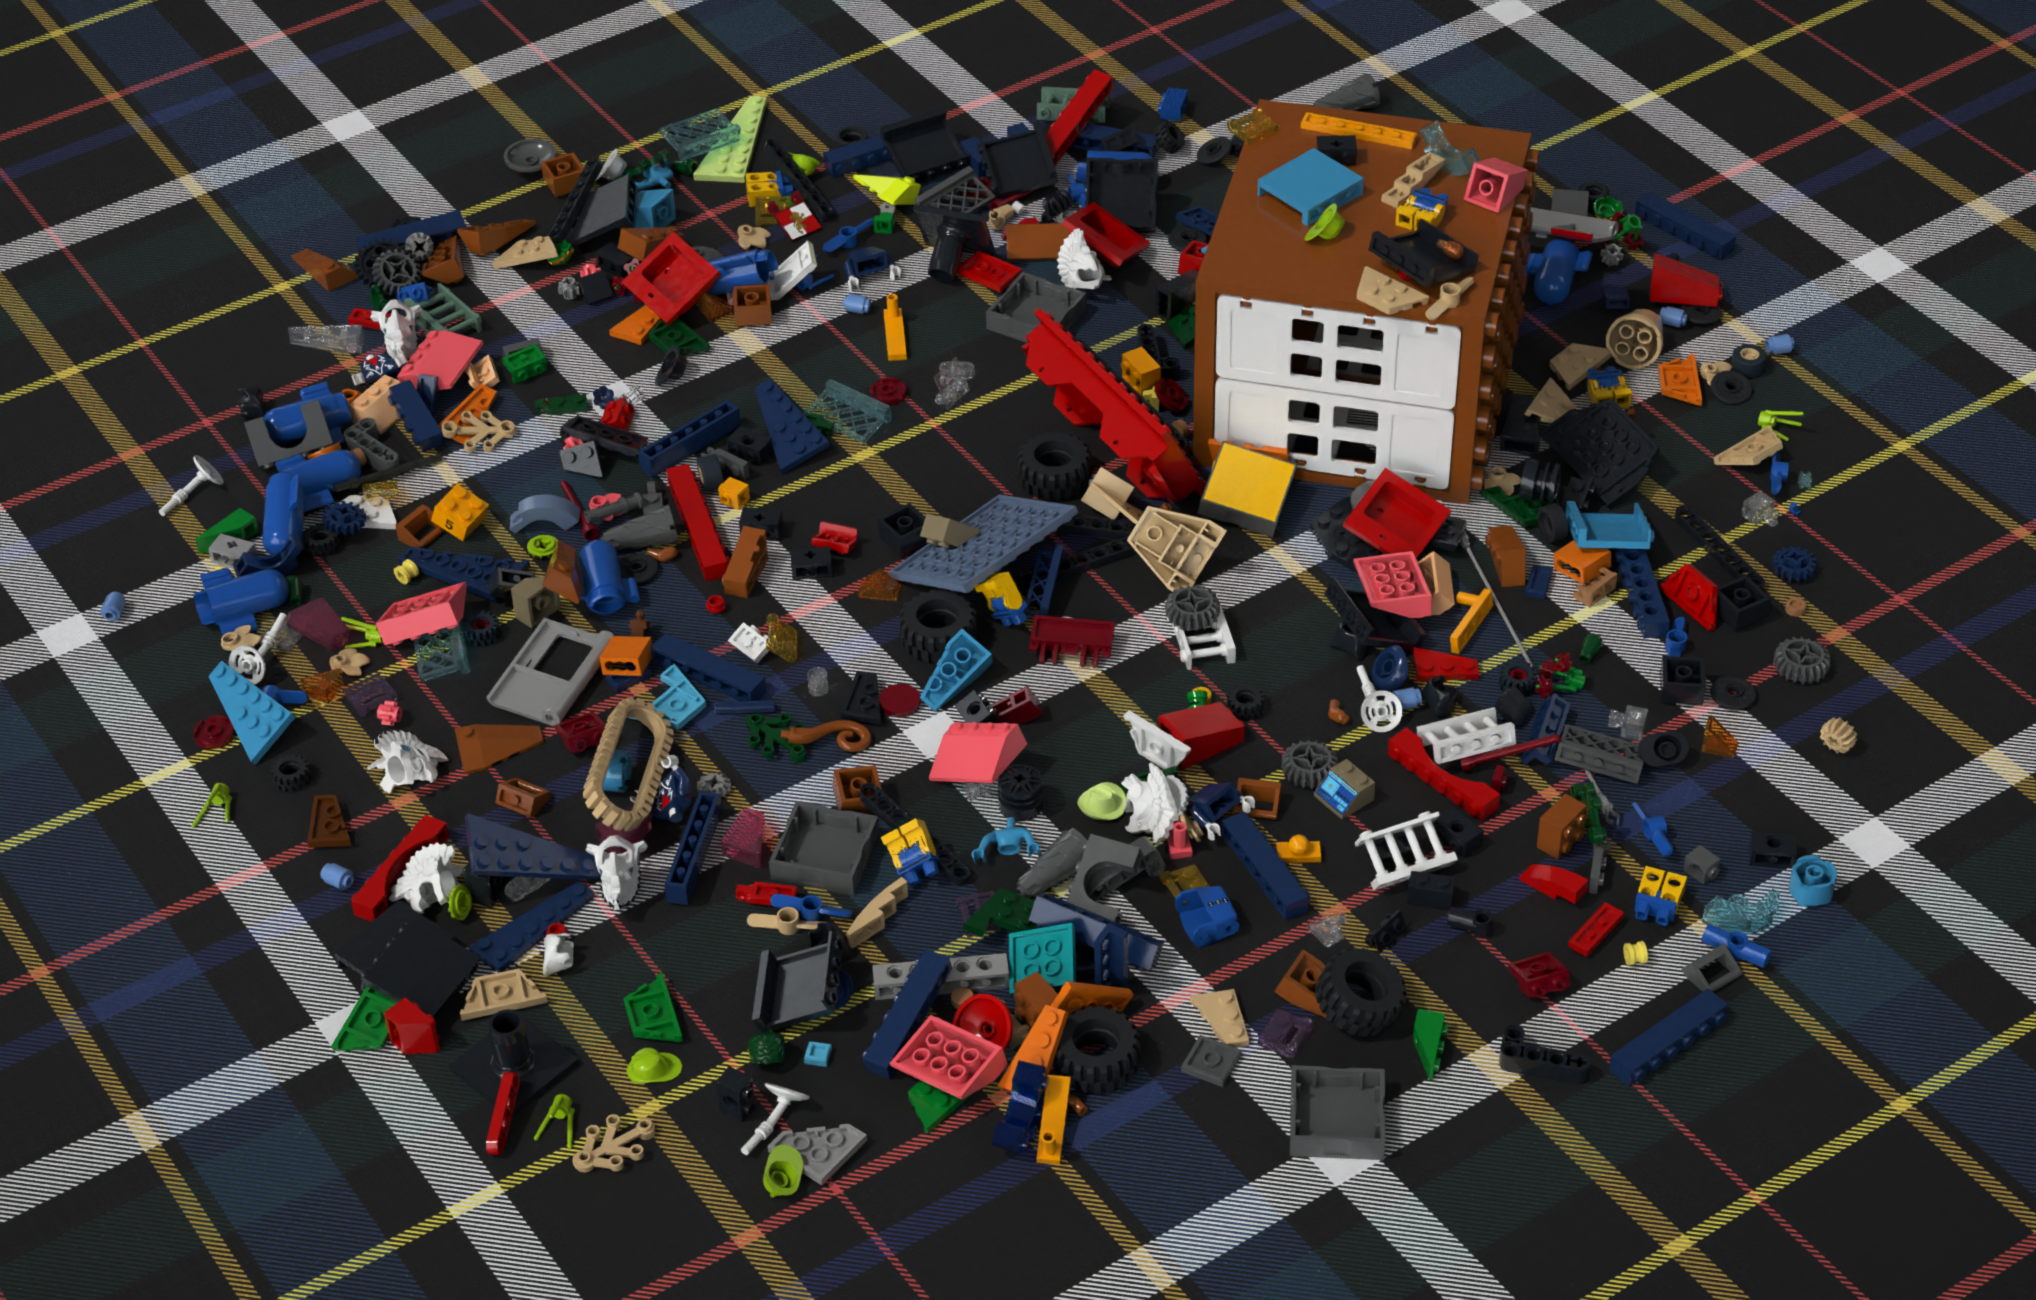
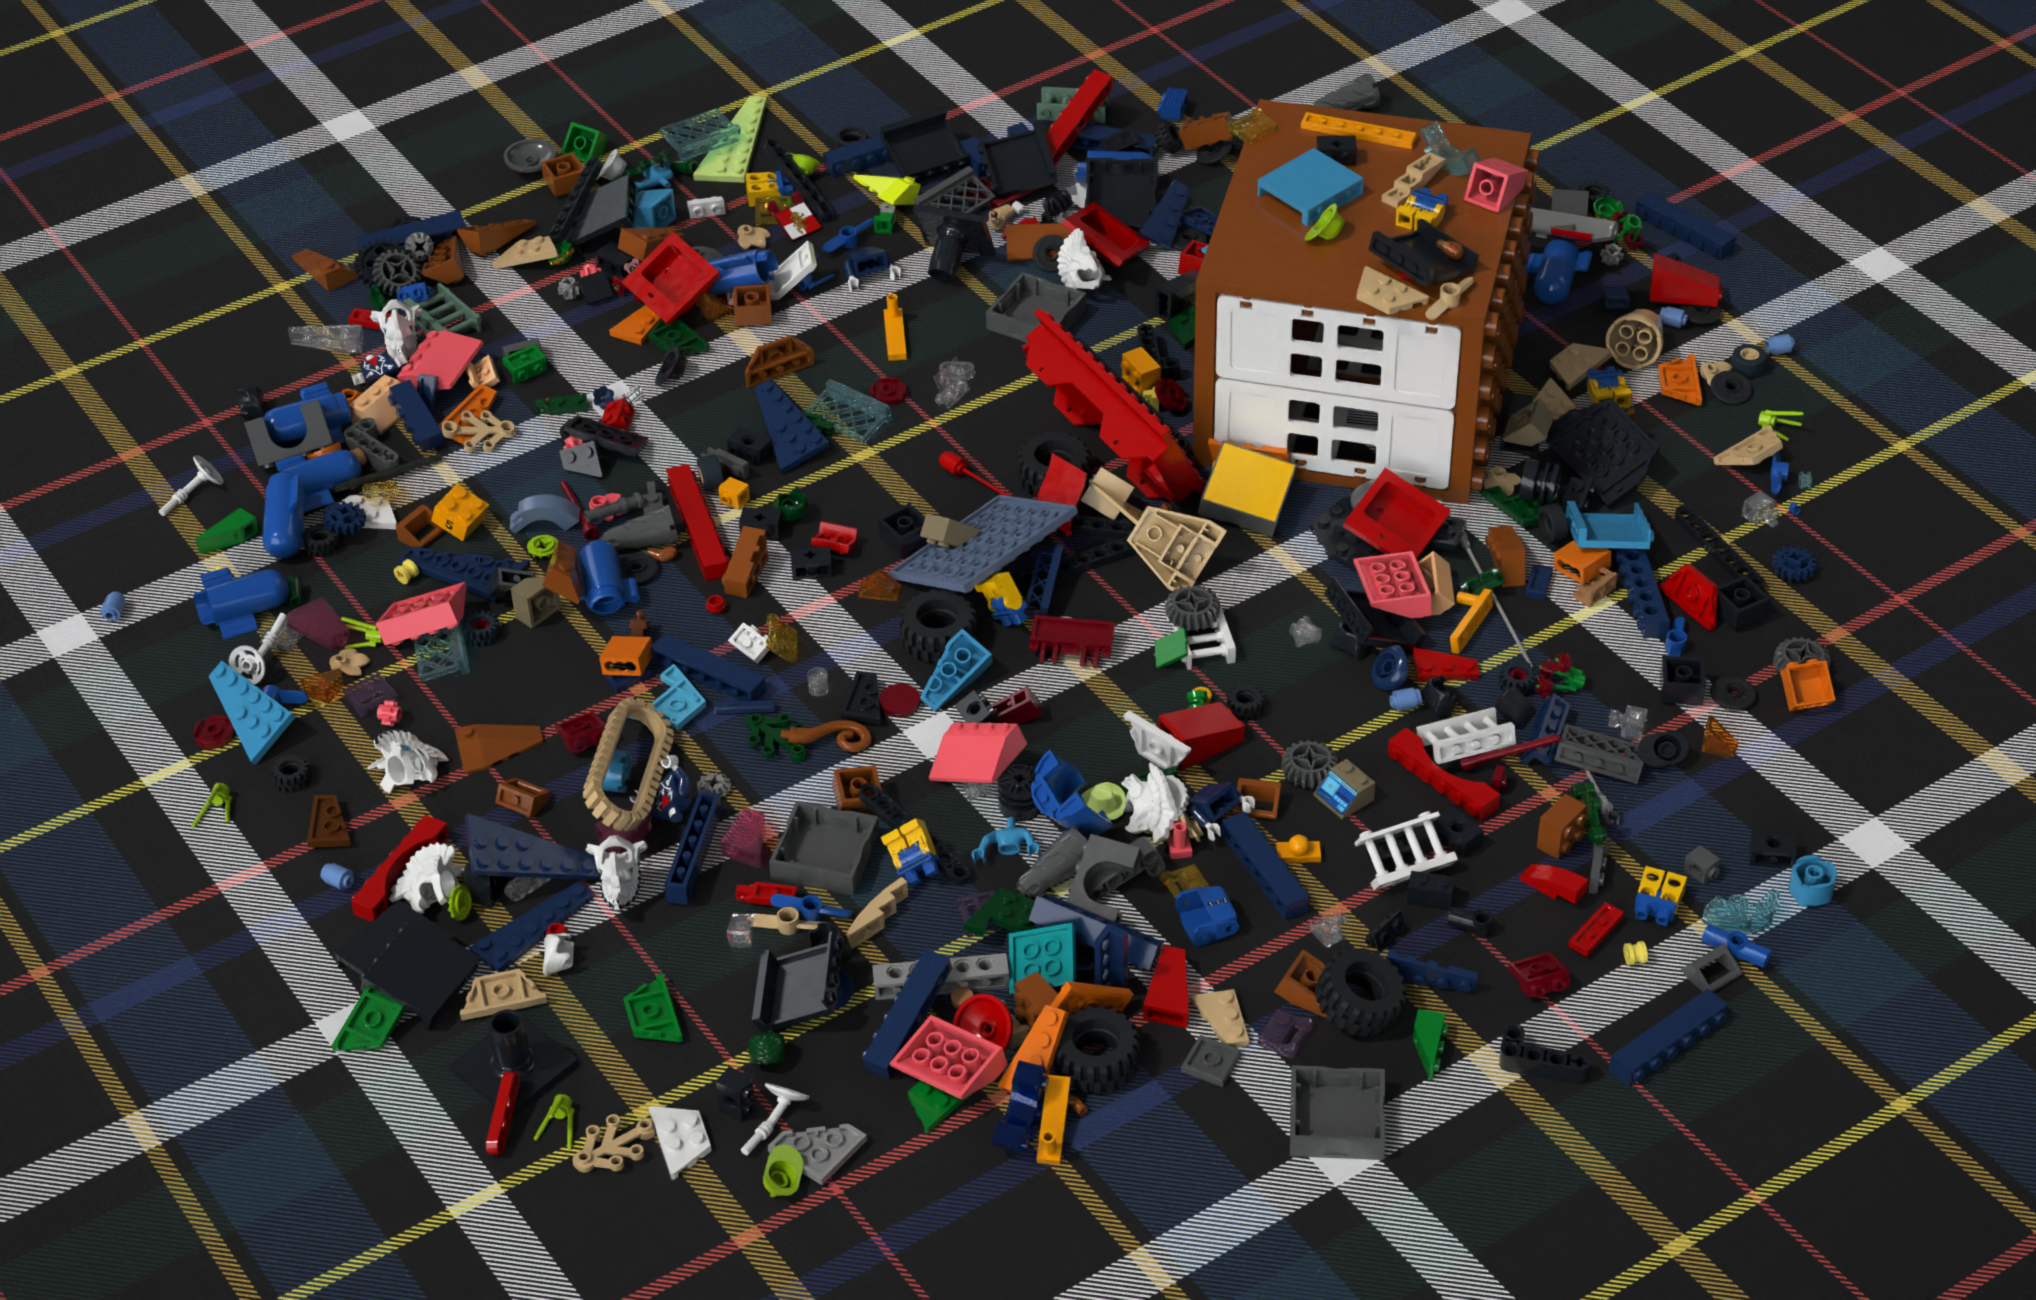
light grey brick [208,534,258,569] -> none
tan plate [221,625,261,656] -> none
dark blue arch [234,533,302,577] -> none
red slope [384,998,440,1054] -> none
light grey piece [487,618,614,726] -> none
lime piece [627,1048,682,1084] -> none
dark blue brick [638,400,741,478] -> none
medium azure tile [804,1041,832,1067] -> none
medium blue brick [843,293,871,314] -> none
red plate [957,250,1022,293] -> none
blue piece [1067,173,1086,208] -> none
medium nougat tile [1172,419,1189,437] -> none
dark orange arm [1328,699,1349,725] -> none
white dish [1356,665,1402,732] -> none
dark green cone [1578,633,1603,664] -> none
blue piece [1632,801,1673,856] -> none
medium nougat tile [1785,598,1806,617] -> none
tan gear [1820,718,1857,753] -> none
none -> green slope [560,122,609,163]
none -> white wing [649,1106,711,1180]
none -> white bracket [687,196,725,219]
none -> clear slope [727,914,754,947]
none -> dark orange wedge [745,335,815,388]
none -> dark green hair [773,486,808,522]
none -> red flag [939,451,1087,537]
none -> blue cylinder [1031,749,1113,837]
none -> black wheel [1032,235,1064,273]
none -> dark blue wing [1137,180,1190,251]
none -> red slope [1143,945,1189,1028]
none -> green piece [1154,627,1189,669]
none -> dark orange wedge [1178,112,1237,150]
none -> clear rock [1289,616,1321,647]
none -> dark blue wing [1387,949,1478,992]
none -> dark green hinge [1461,567,1505,595]
none -> dark tan slope [1502,399,1554,446]
none -> orange piece [1780,659,1835,712]

